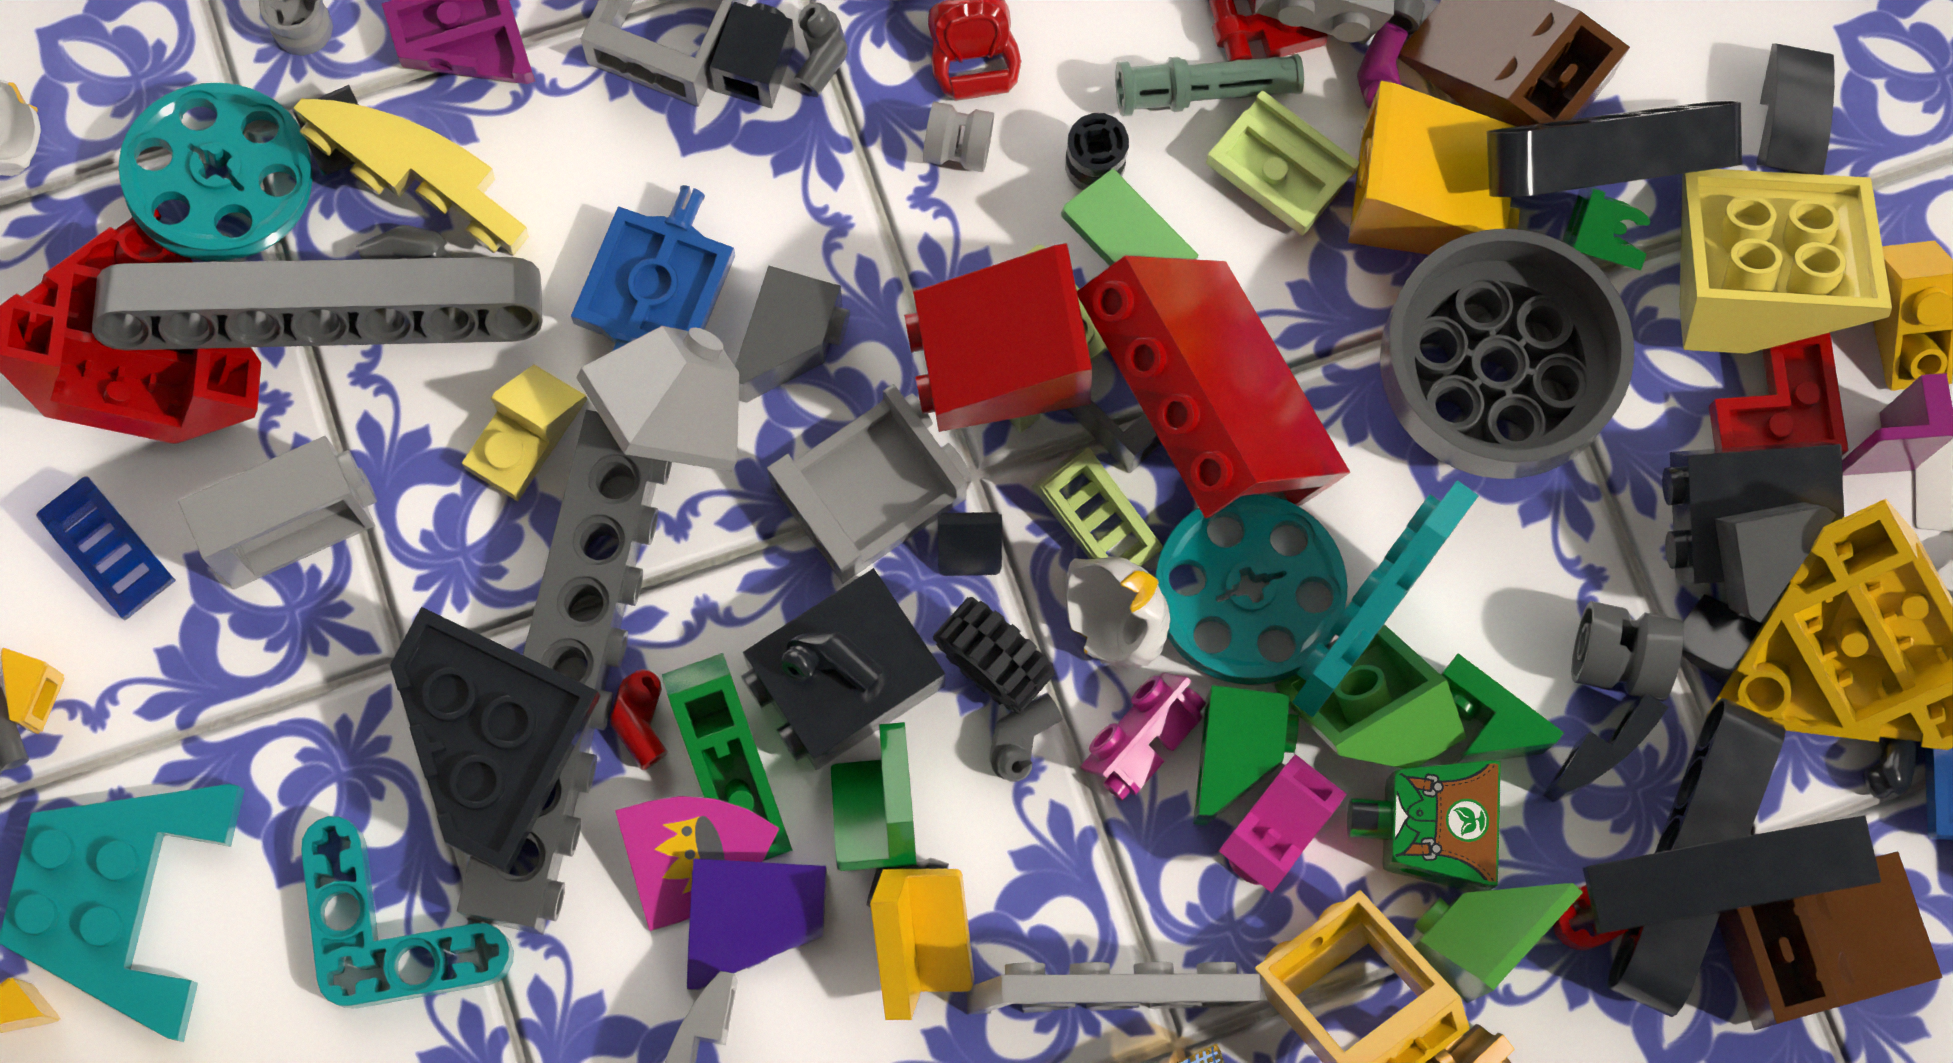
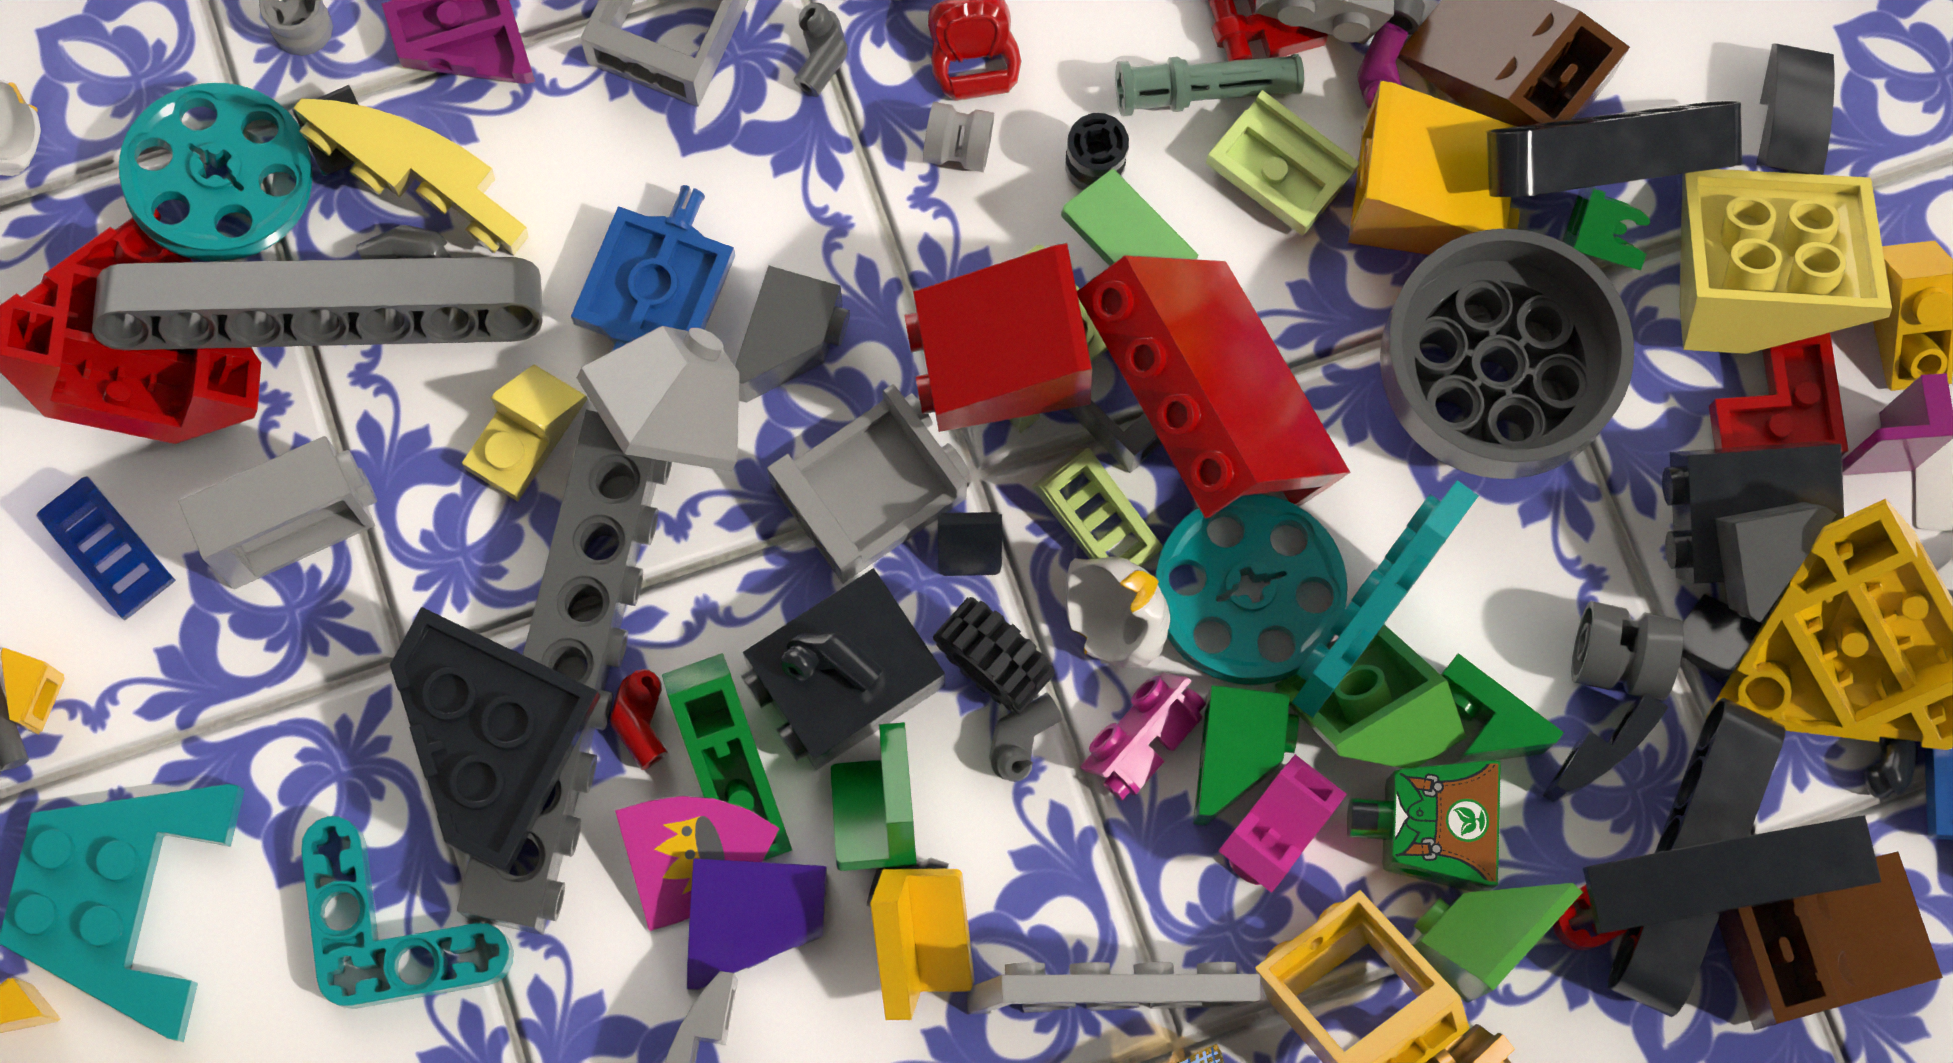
black brick [710,2,795,109] -> none

